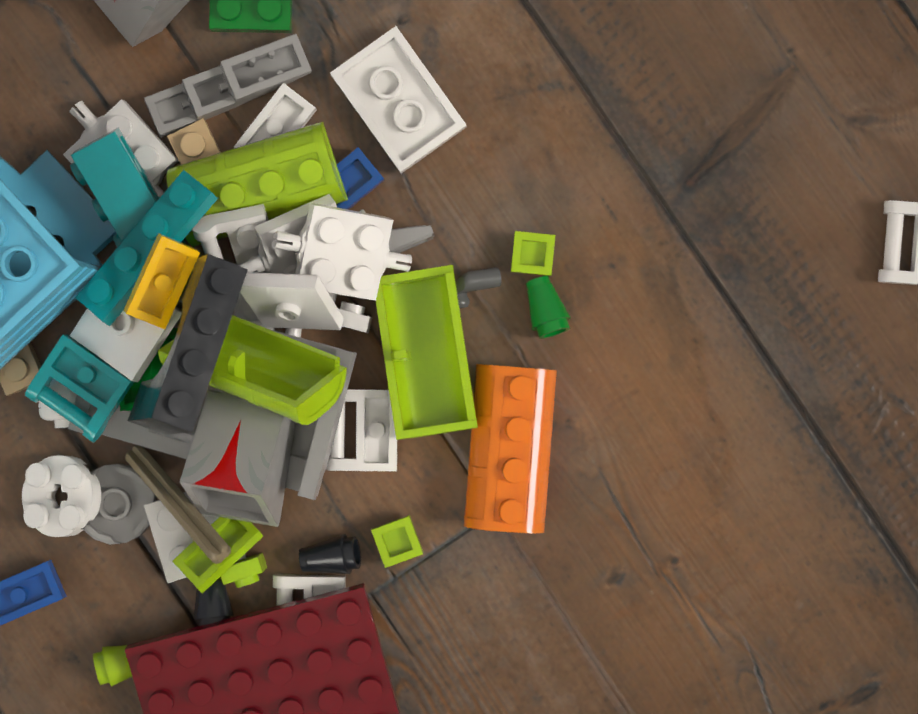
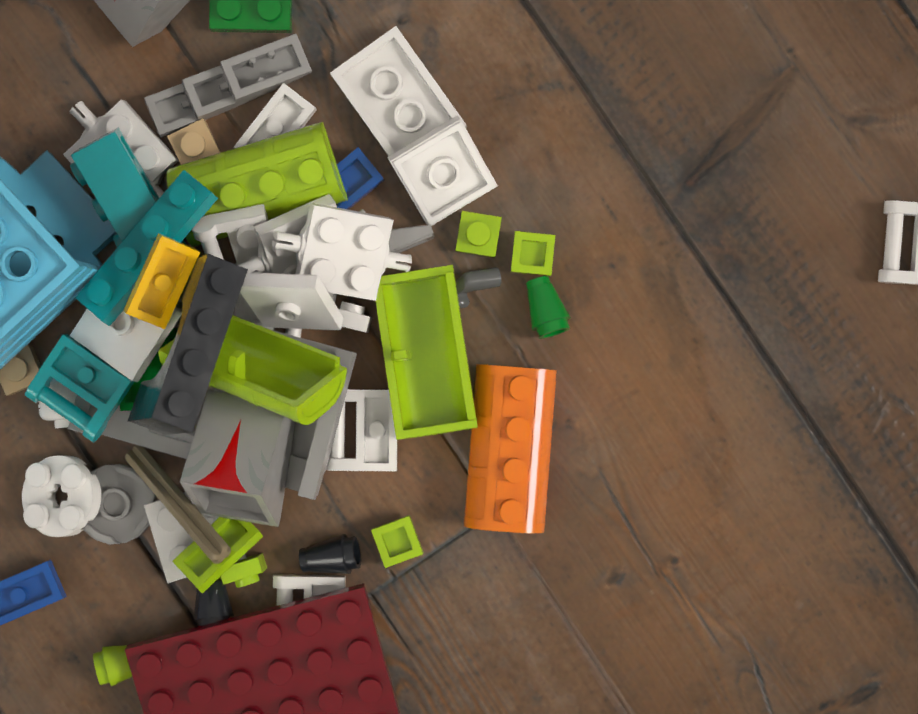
none -> white plate [387,115,498,226]
none -> lime plate [455,211,502,258]

